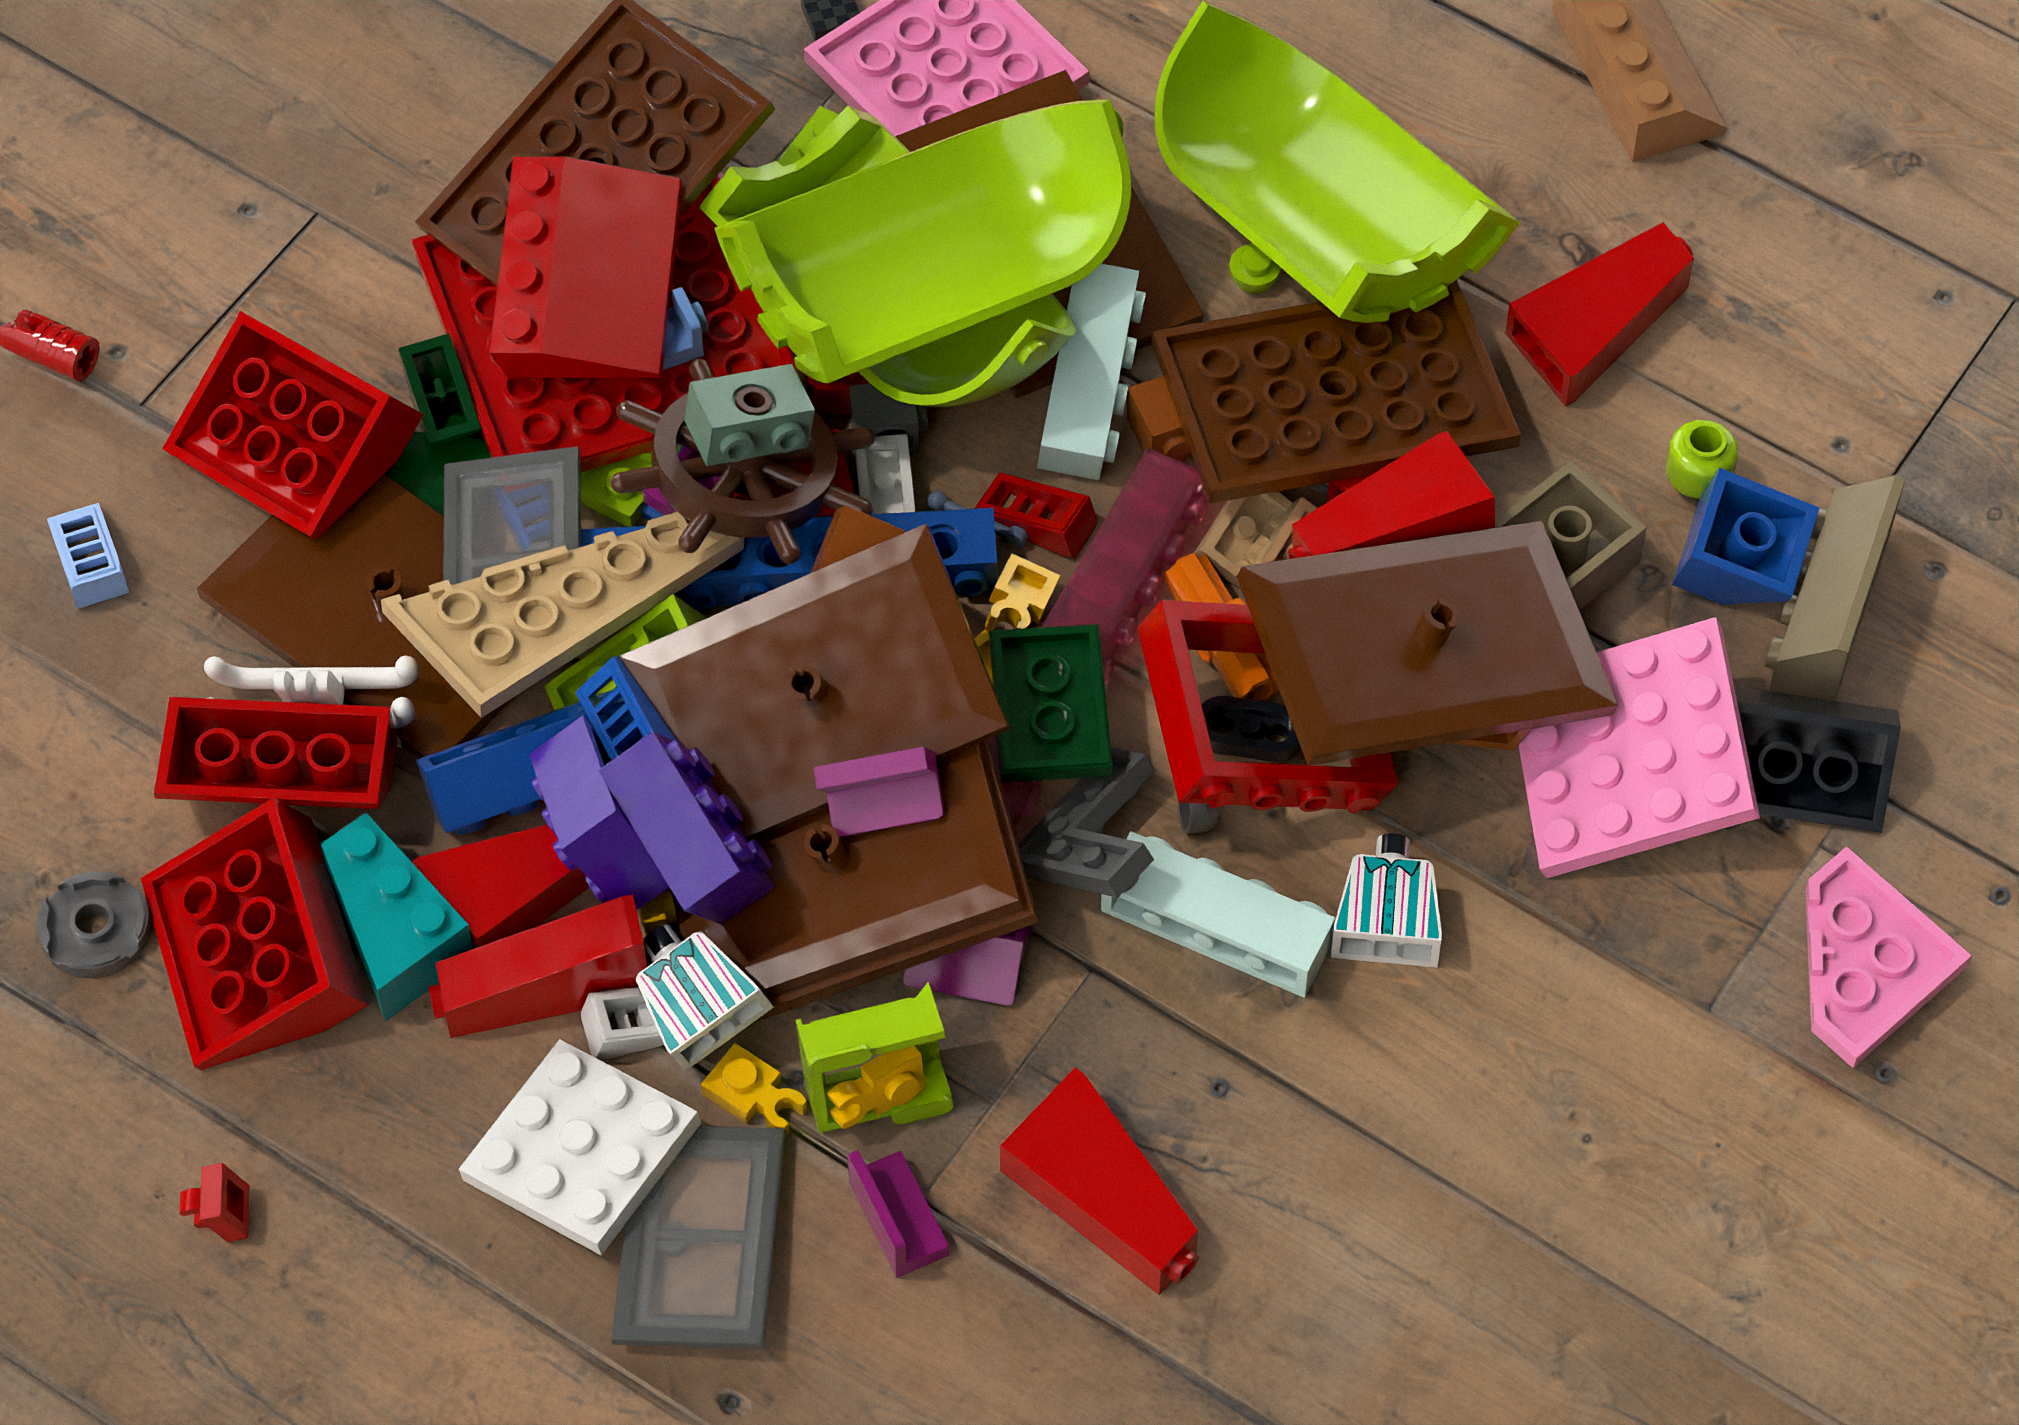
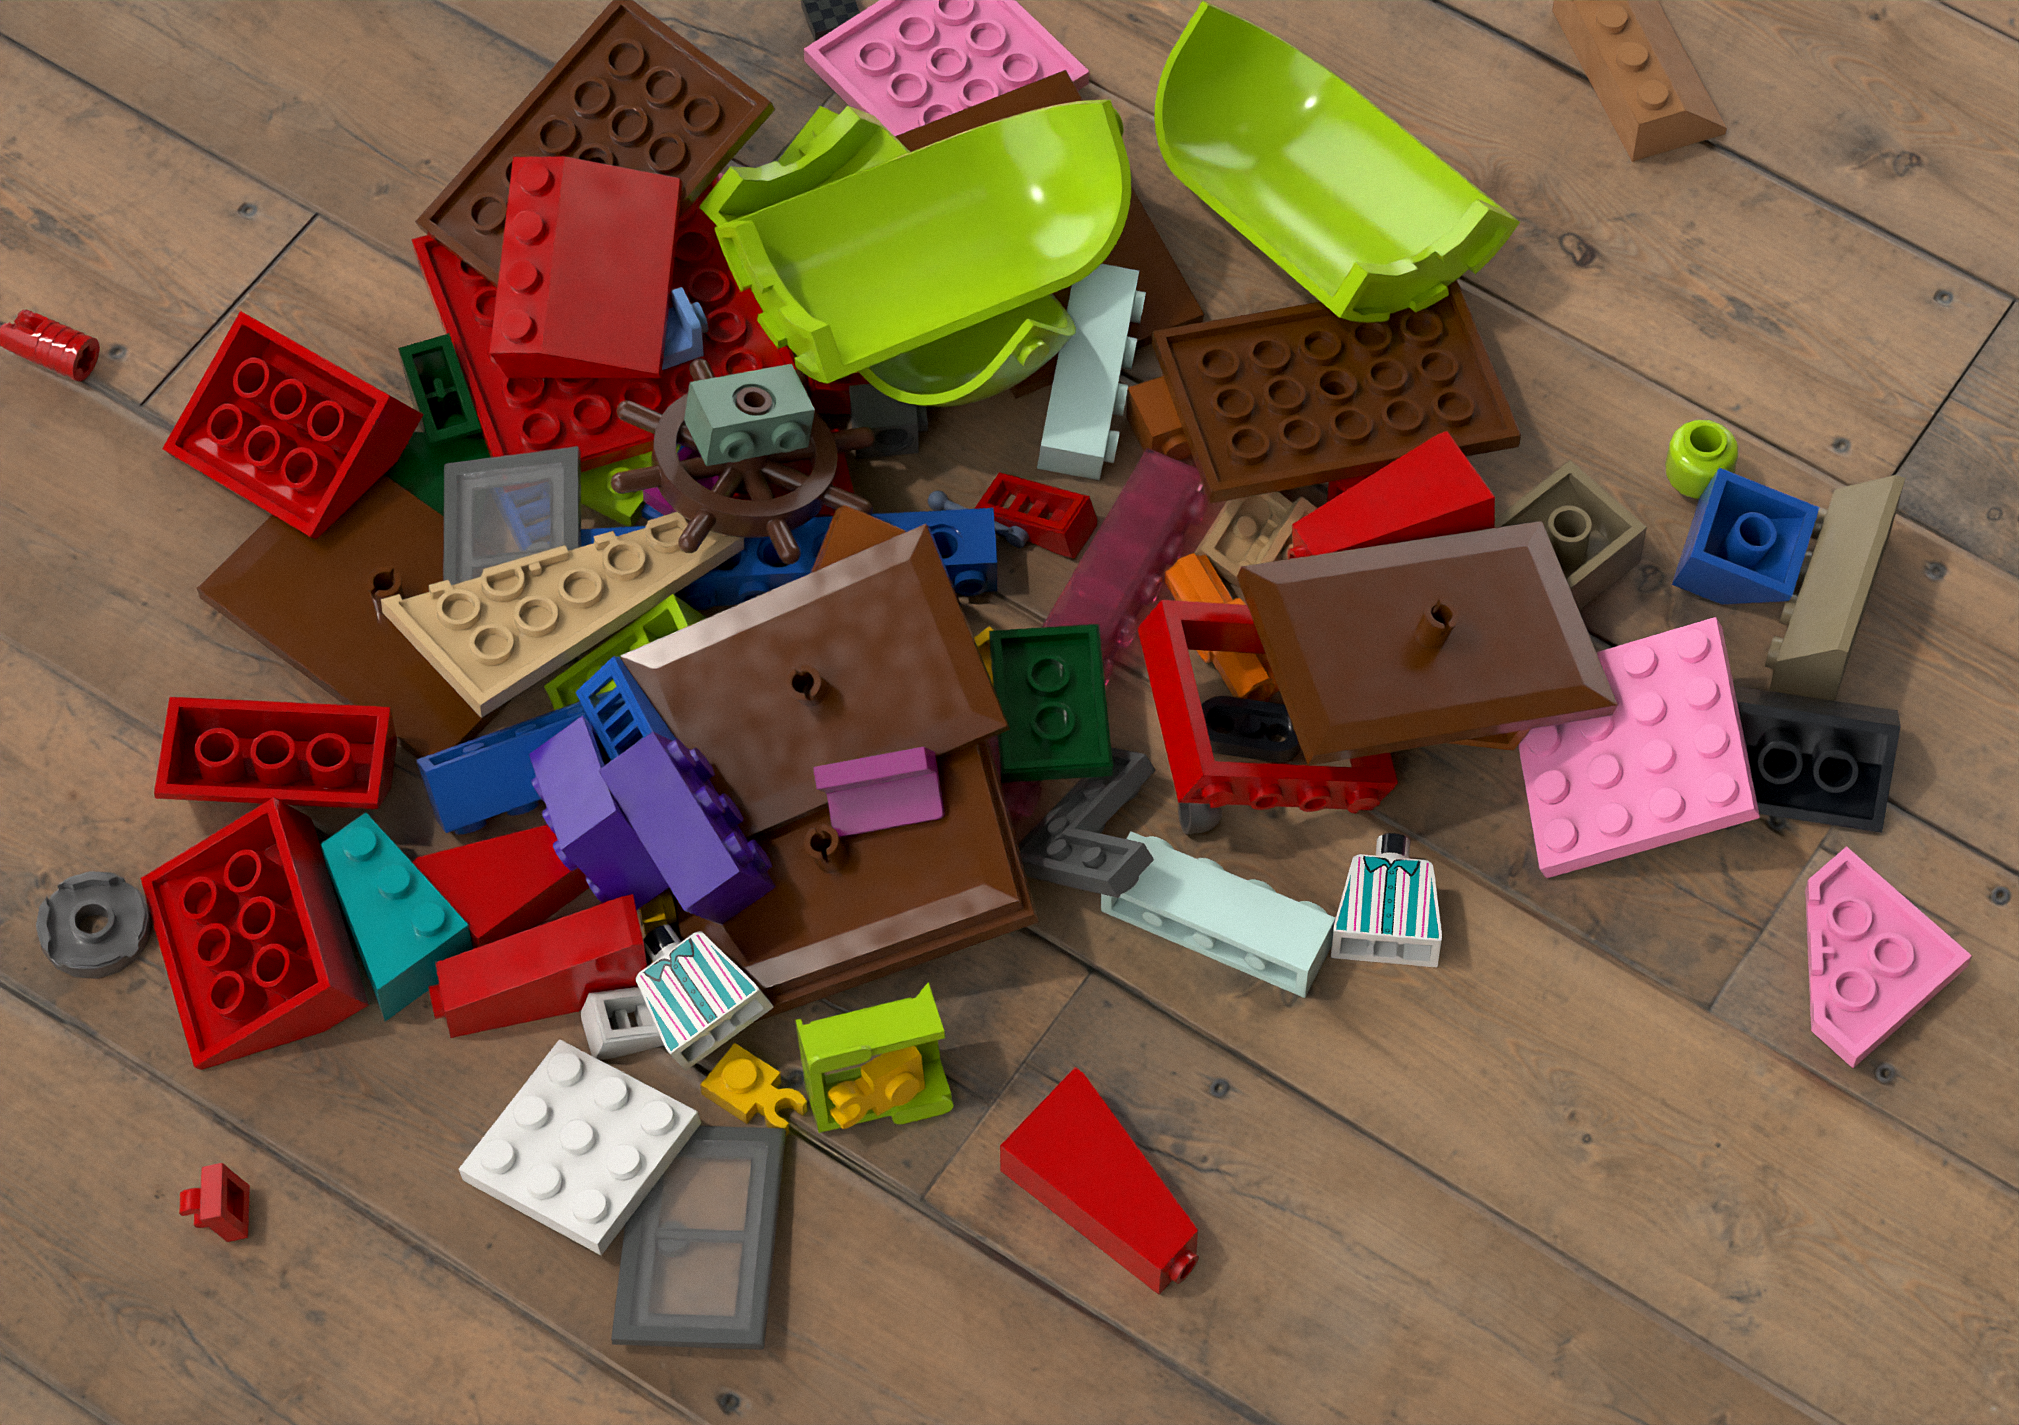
light blue slope [47,503,129,609] -> none
white piece [204,655,419,729] -> none
magenta panel [847,1150,949,1278] -> none
white plate [855,434,915,514] -> none
magenta panel [903,926,1031,1006] -> none
yellow plate [985,554,1061,631] -> none
lime plate [1229,243,1281,293] -> none
red slope [1505,222,1694,407] -> none

